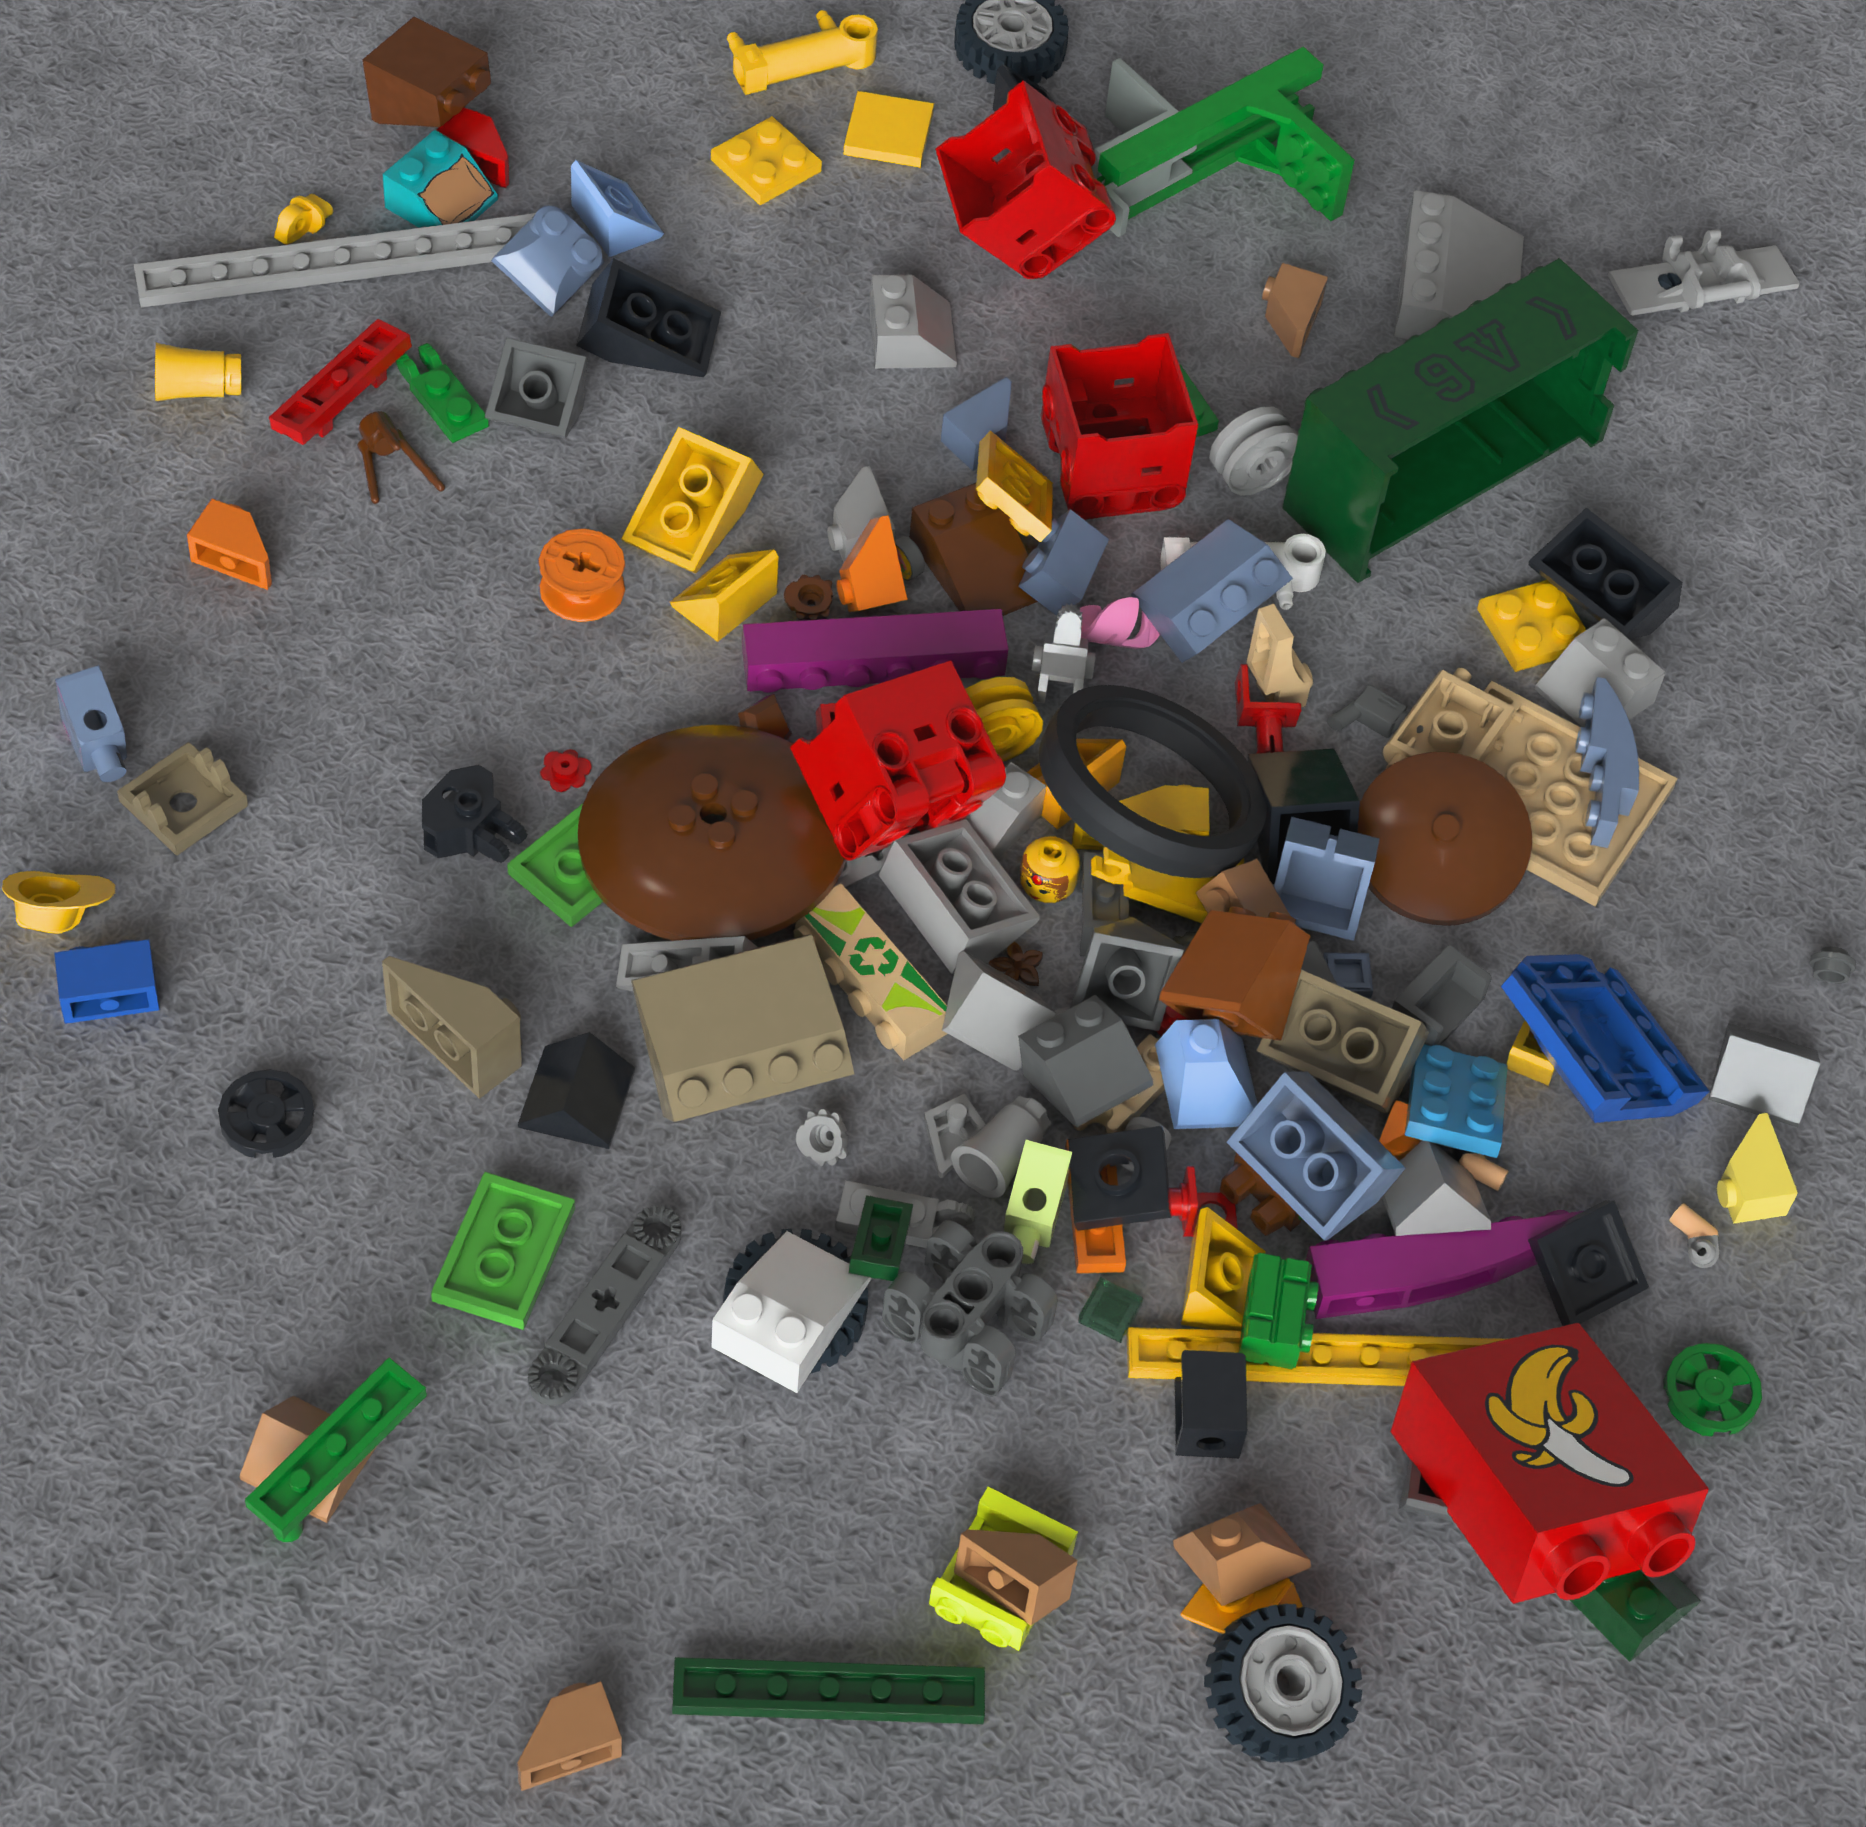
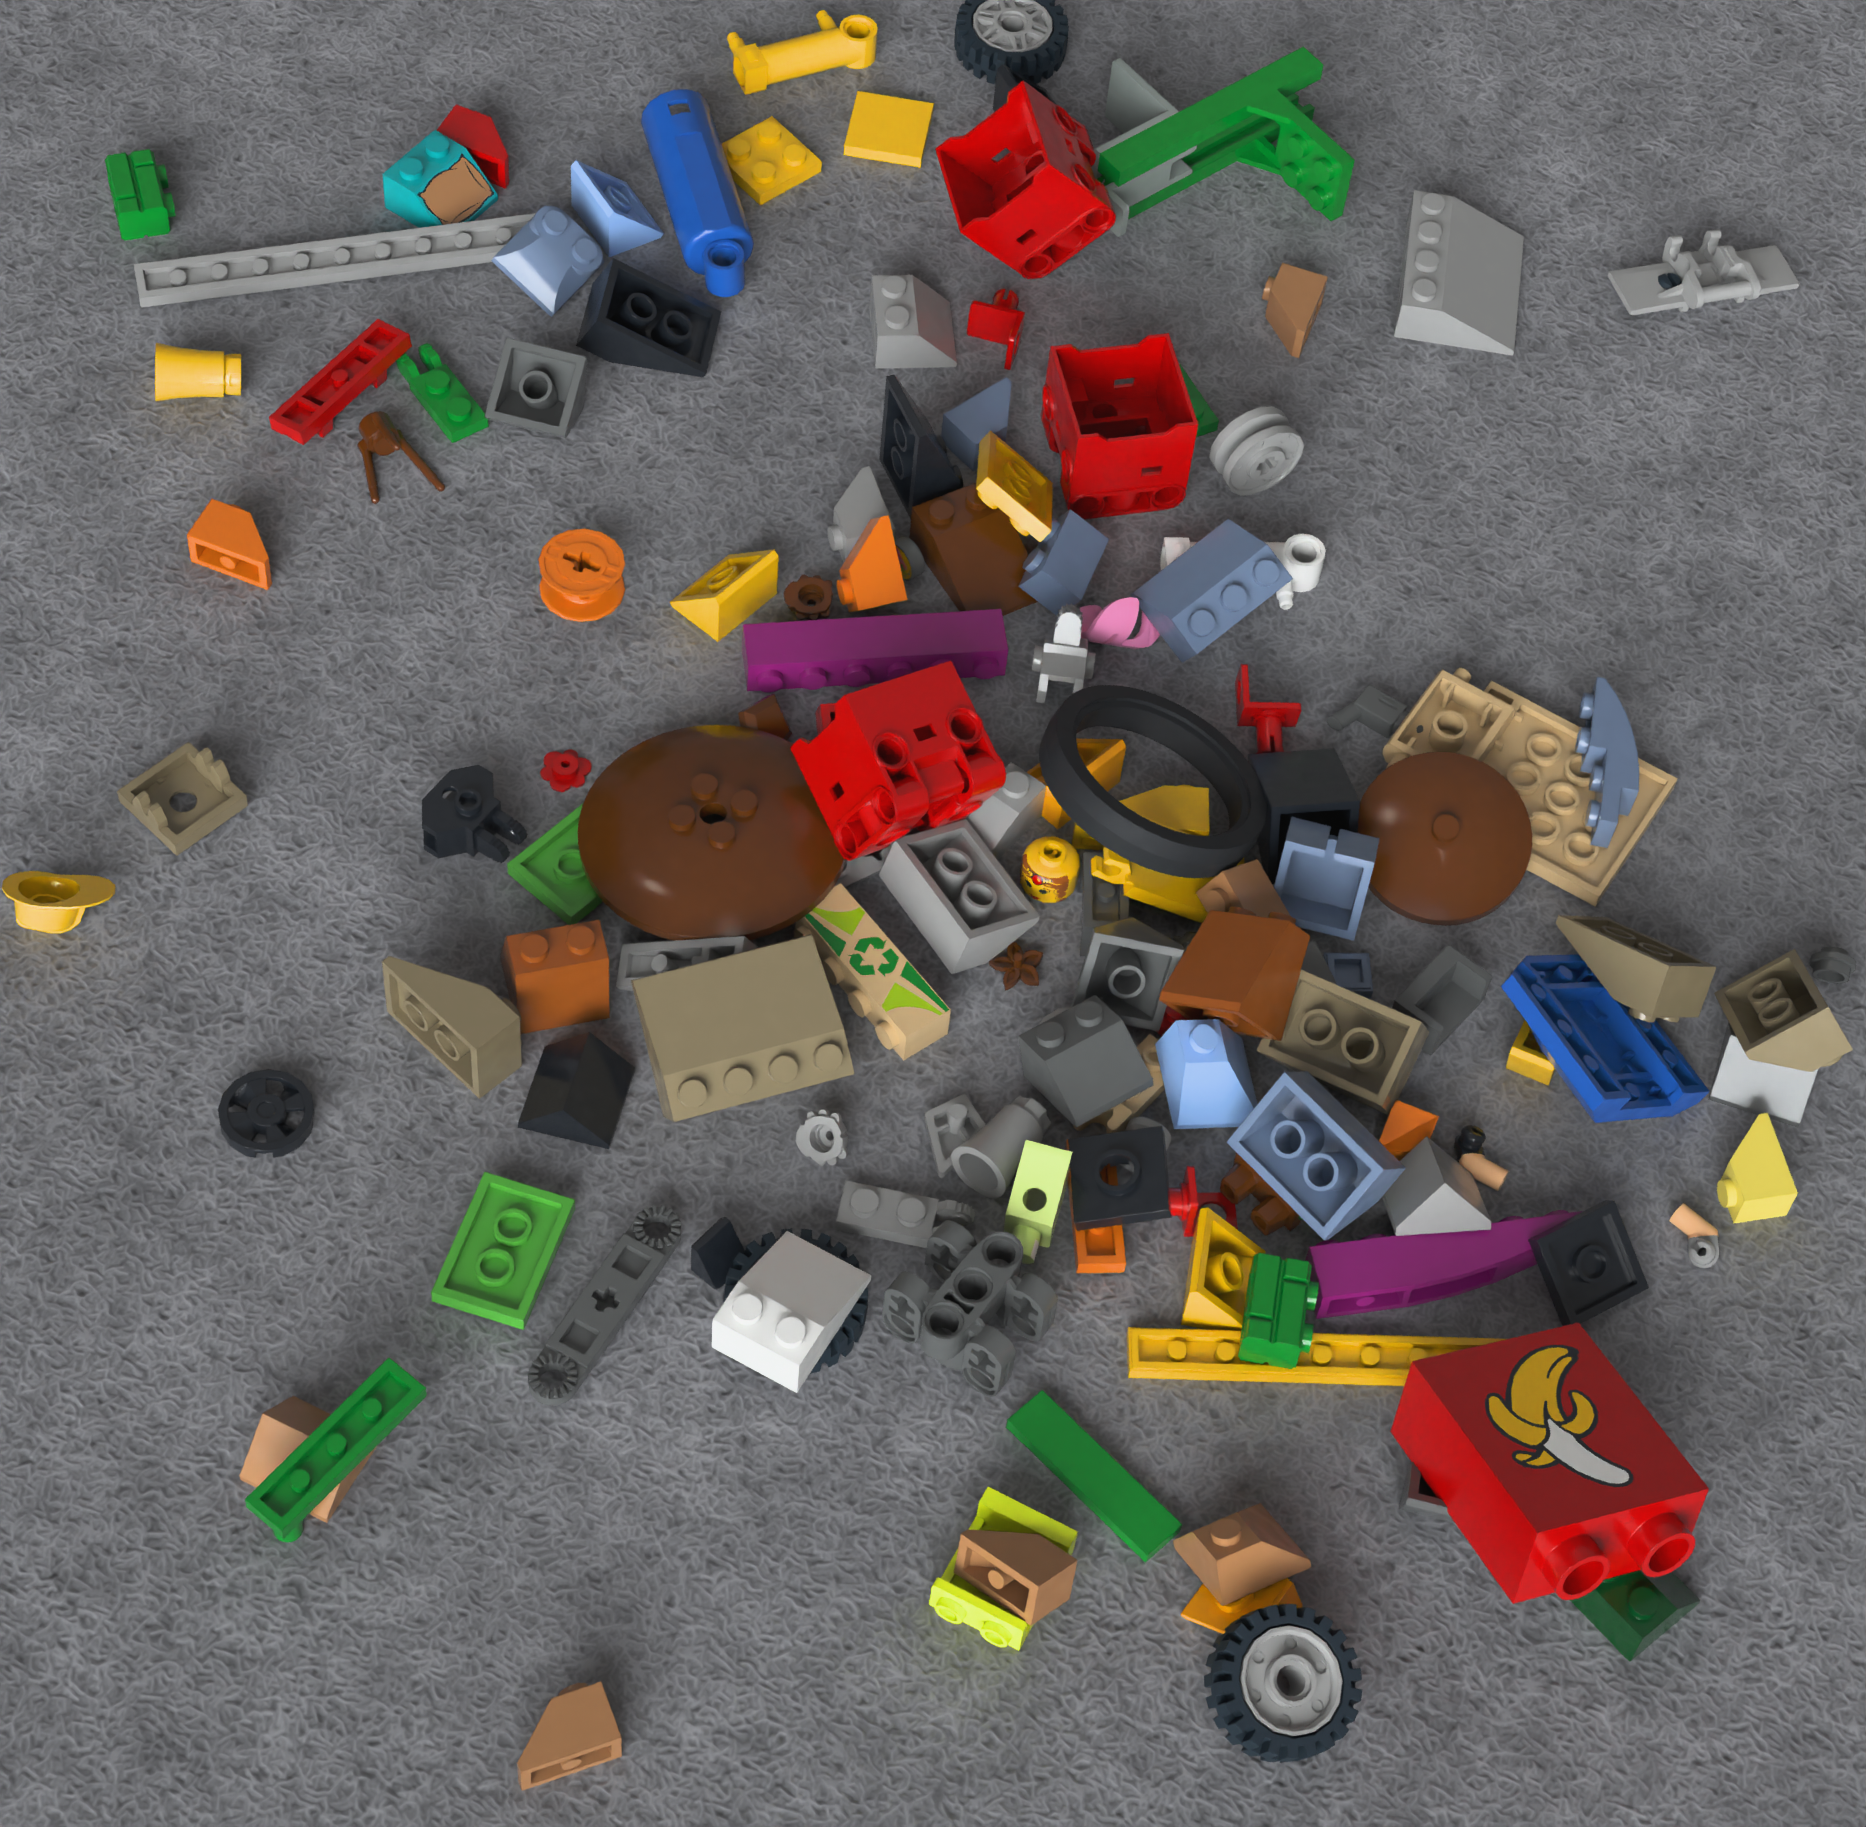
blue brick [54,939,160,1024] -> none
sand blue torso [55,665,127,782] -> none
yellow piece [274,194,333,245] -> none
reddish brown slope [362,17,491,127] -> none
yellow slope [621,427,764,574] -> none
dark green plate [672,1657,985,1724] -> none
dark green plate [849,1195,913,1281] -> none
light grey slope [942,951,1057,1071] -> none
yellow wheel [965,677,1043,761] -> none
clear green tile [1078,1277,1144,1343] -> none
black piece [1174,1350,1248,1459] -> none
tan slope [1246,604,1313,707] -> none
dark green piece [1282,258,1639,583] -> none
dark azure plate [1405,1044,1508,1158] -> none
yellow plate [1477,580,1586,672] -> none
black slope [1528,508,1683,640] -> none
light grey slope [1534,618,1666,727] -> none
green piece [1663,1343,1762,1436] -> none
none -> green brick [105,149,176,241]
none -> dark orange slope [500,920,610,1034]
none -> blue piece [641,89,754,297]
none -> black slope [691,1217,745,1289]
none -> black slope [879,375,963,519]
none -> red bracket [967,289,1025,370]
none -> green tile [1006,1390,1182,1563]
none -> dark tan slope [1556,915,1716,1023]
none -> dark tan slope [1714,949,1853,1072]

